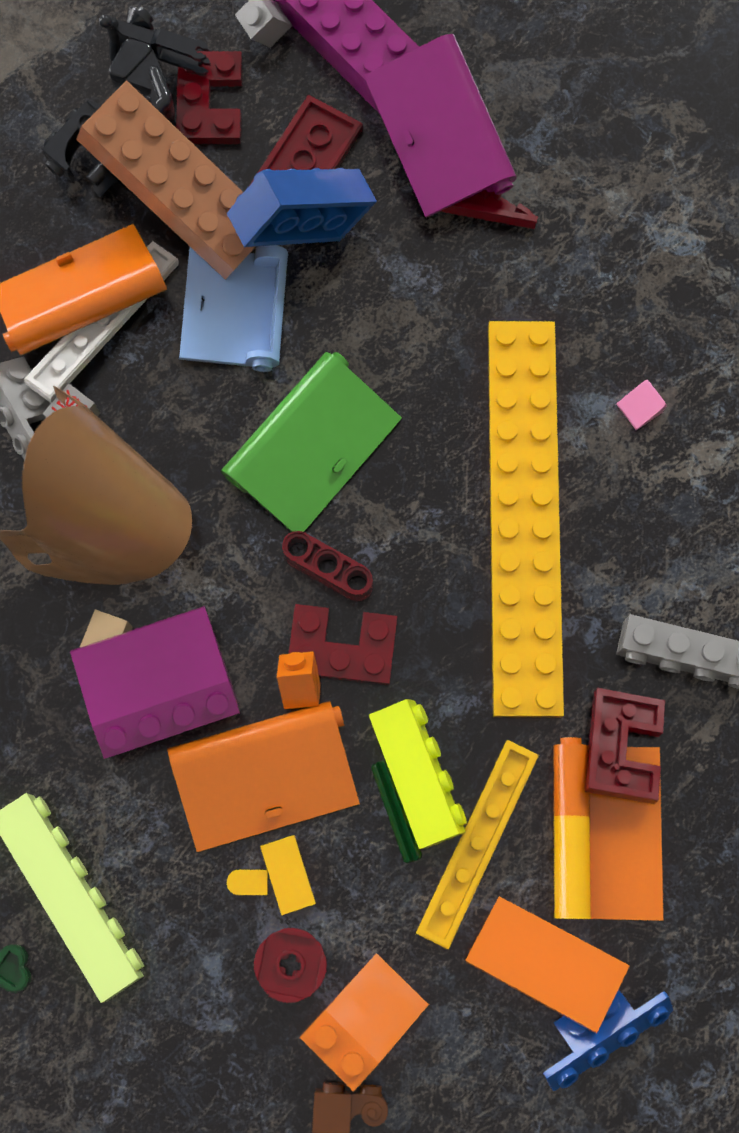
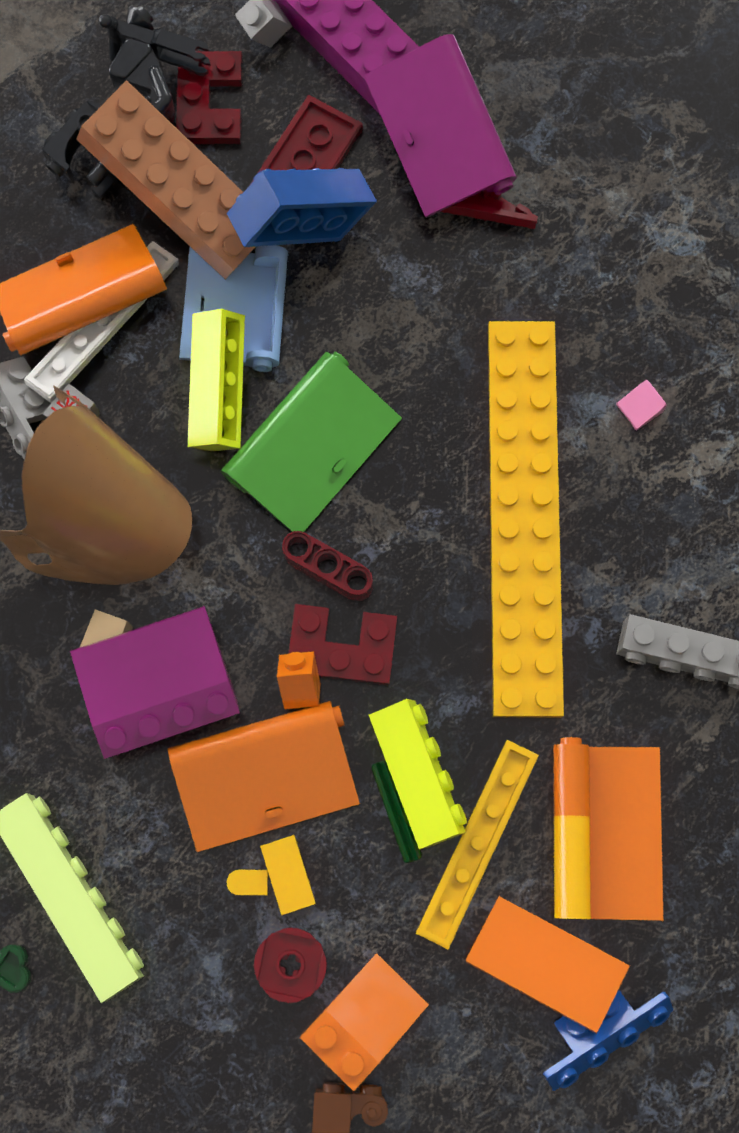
dark red plate [585,688,665,804] -> none
none -> neon yellow brick [188,308,245,451]

